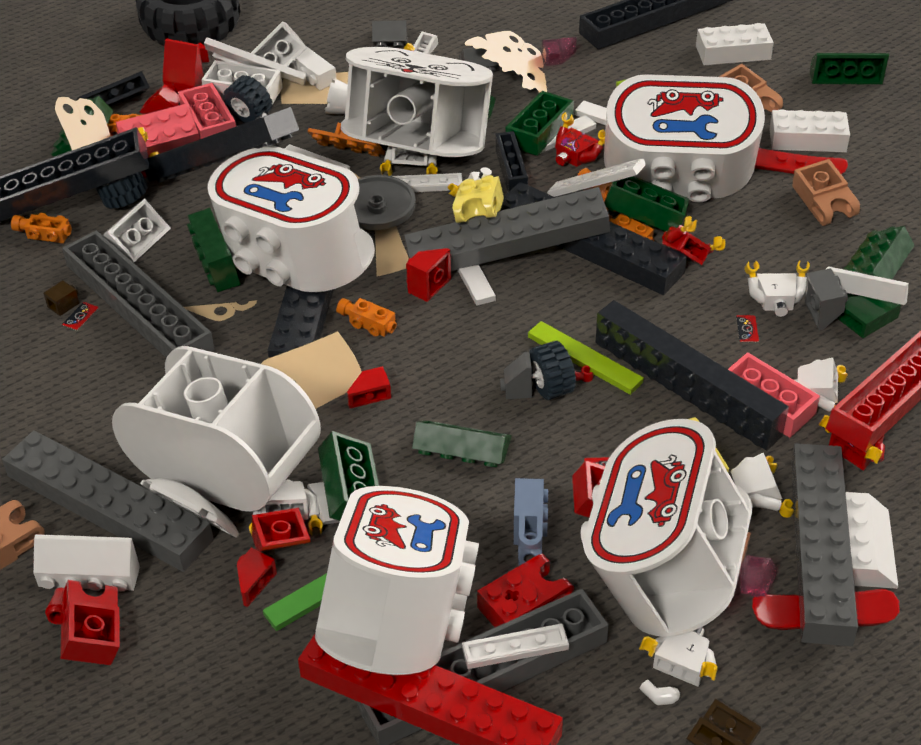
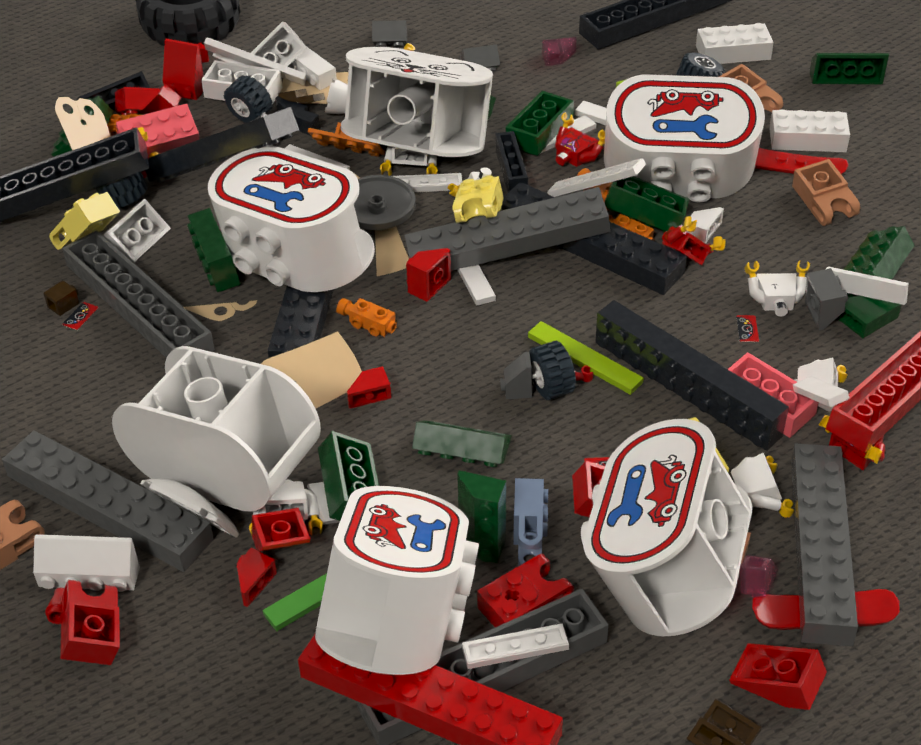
orange brick [11,213,72,243] -> none
coral brick [178,83,236,139] -> none
white slope [414,31,438,54] -> none
piece [465,31,547,93] -> none
white torso [639,627,717,687] -> none
white arm [640,680,680,705] -> none
white slope [846,492,898,589] -> none
none -> light yellow brick [49,192,120,250]
none -> red slope [115,87,160,115]
none -> black slope [275,96,320,136]
none -> dark brown slope [278,89,325,103]
none -> dark green slope [457,470,506,563]
none -> black wheel [676,53,725,77]
none -> white slope [683,207,724,244]
none -> red slope [729,643,827,710]
none -> white tile [793,376,849,407]

